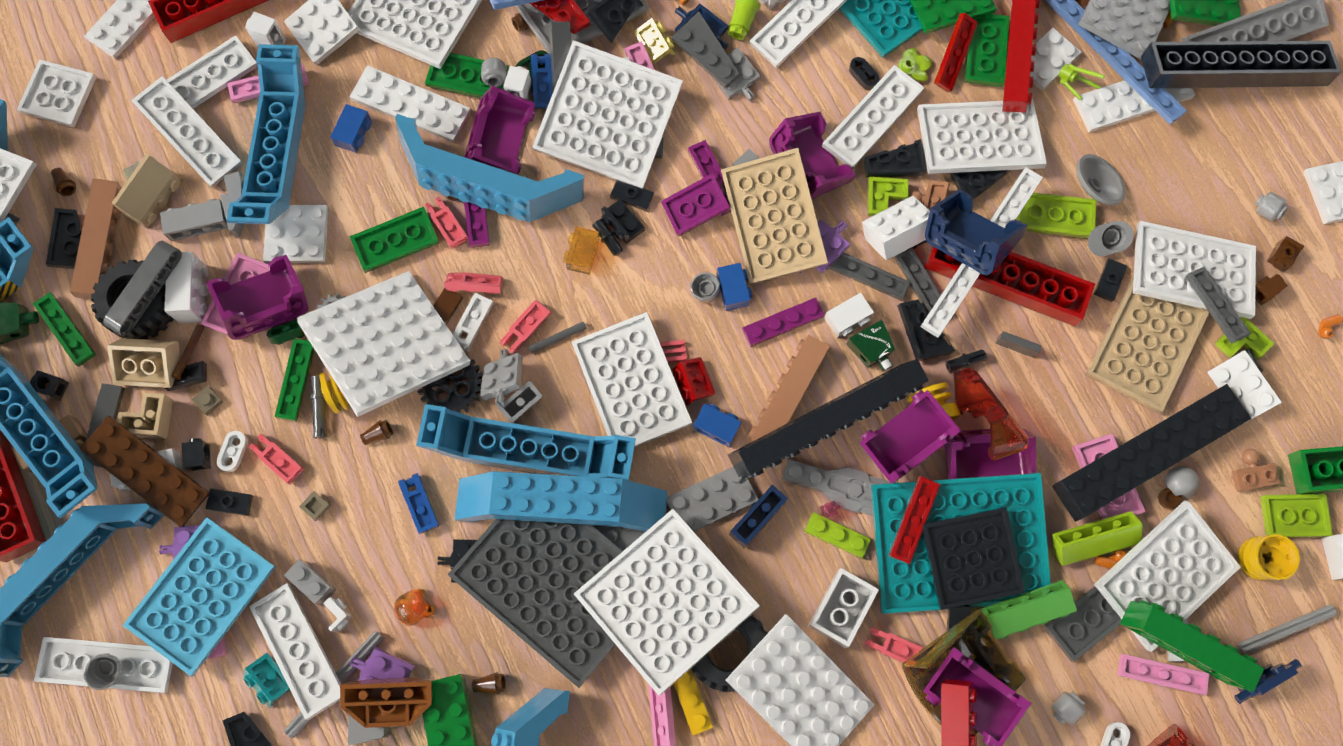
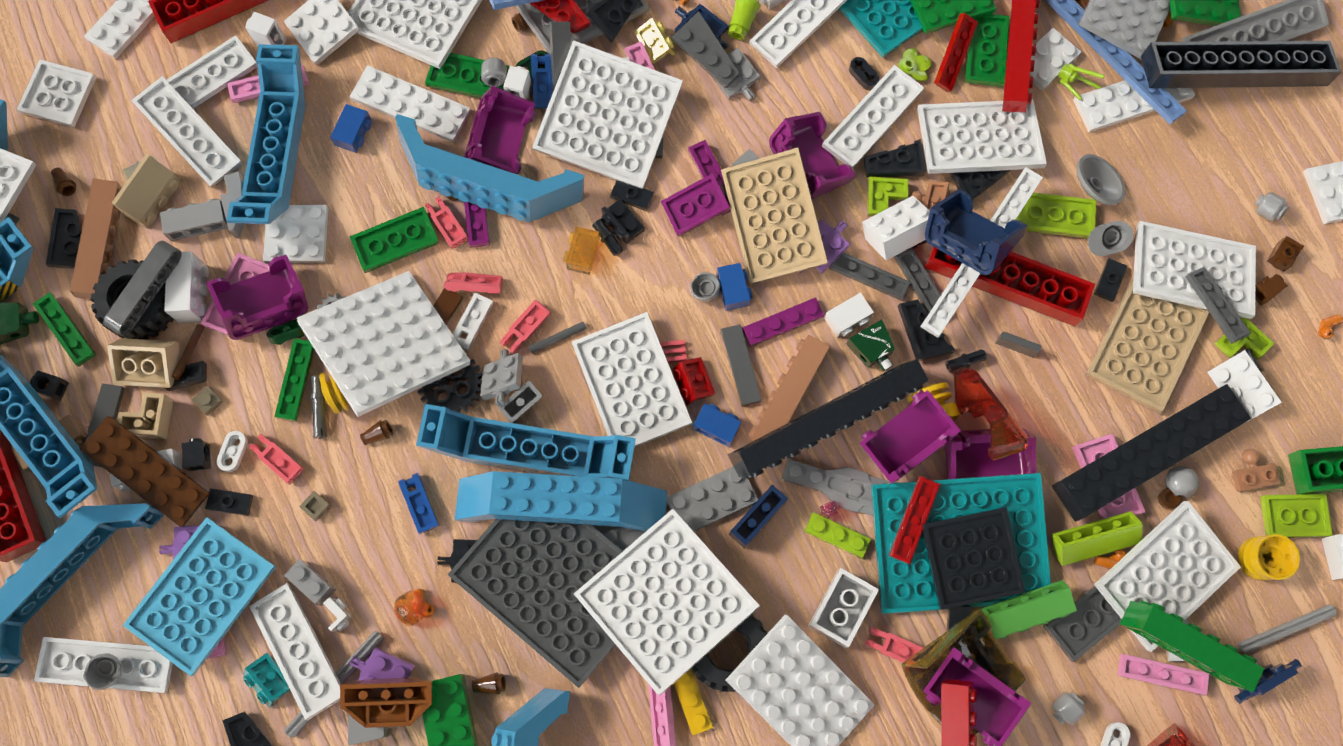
none -> dark grey tile [721,324,762,407]

